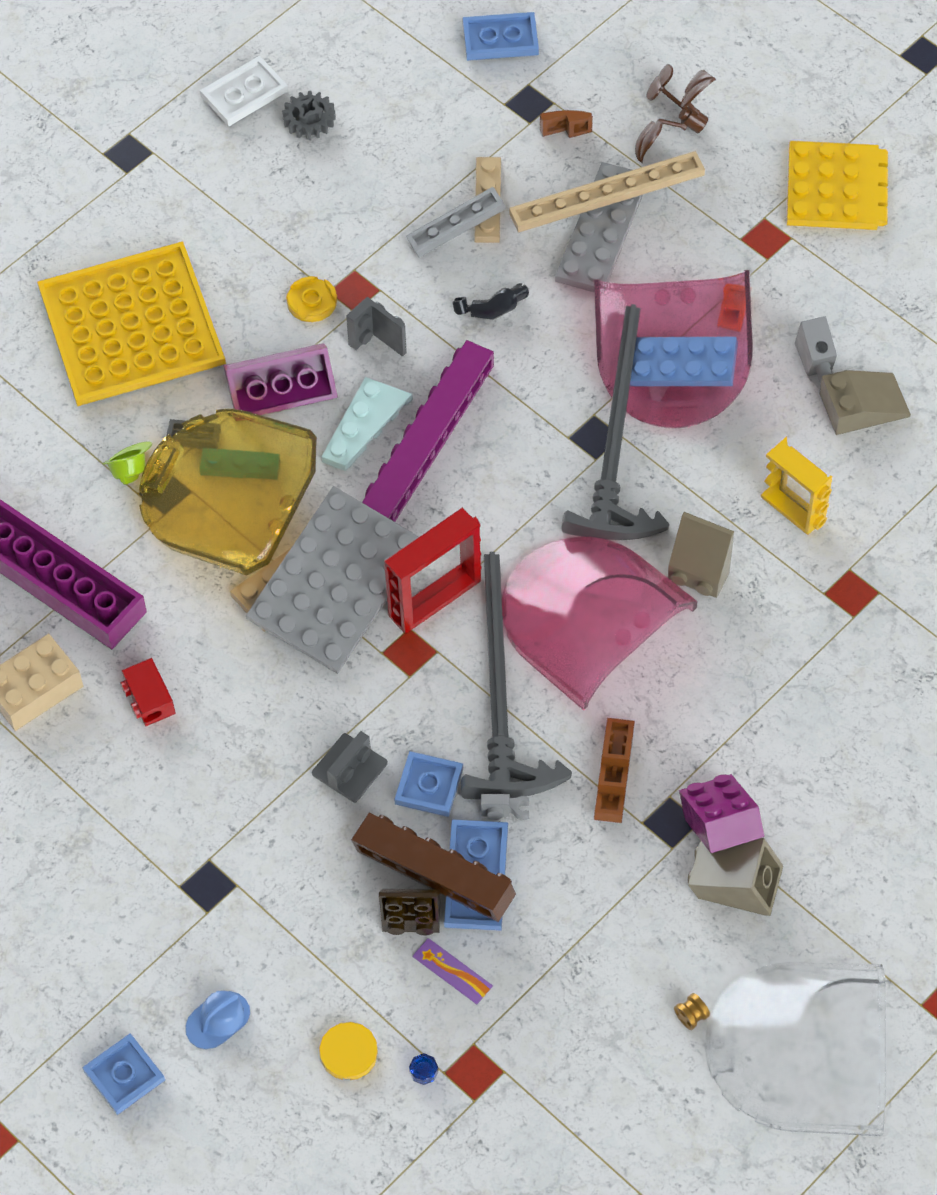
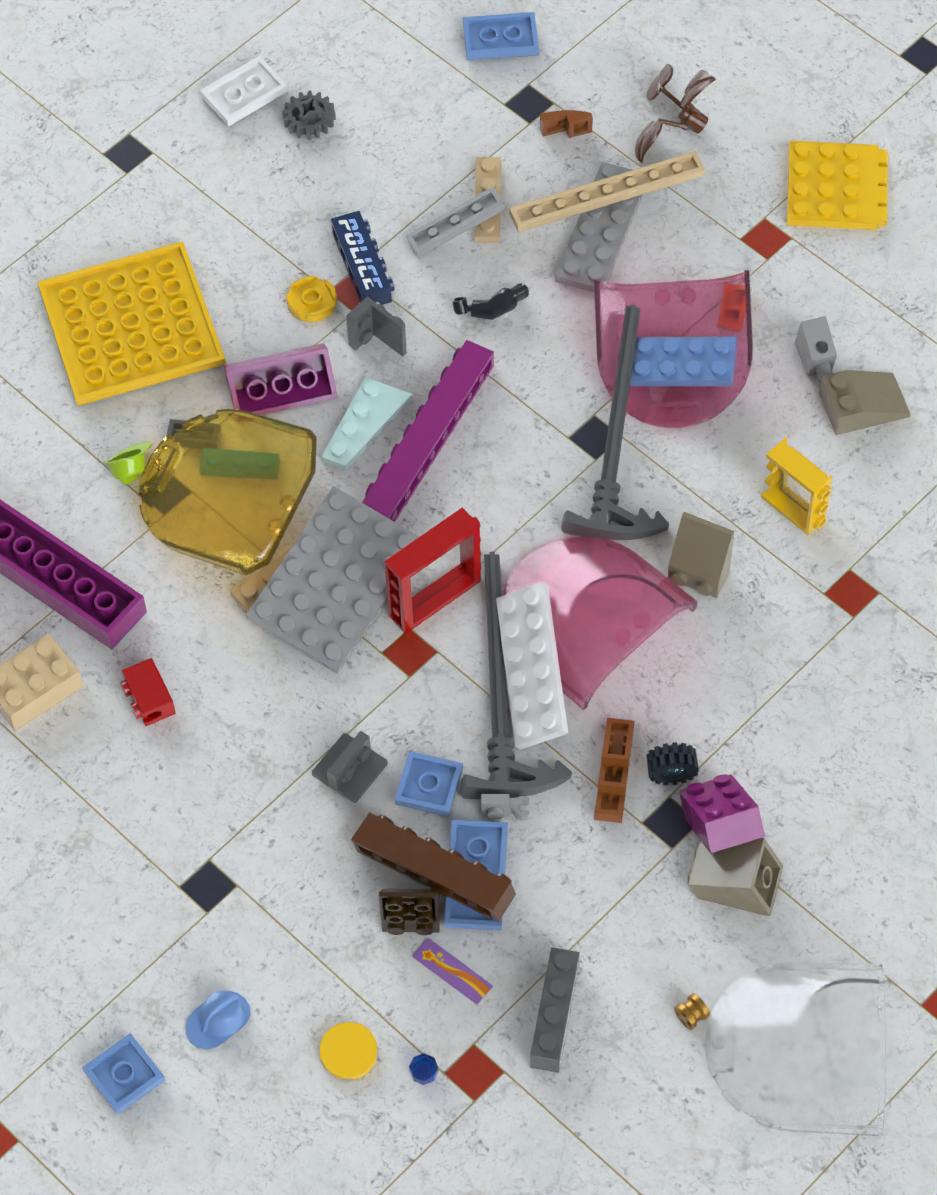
none -> dark blue brick [331,211,395,305]
none -> white plate [496,581,568,750]
none -> dark grey brick [530,947,580,1073]
none -> black bush [646,742,699,786]

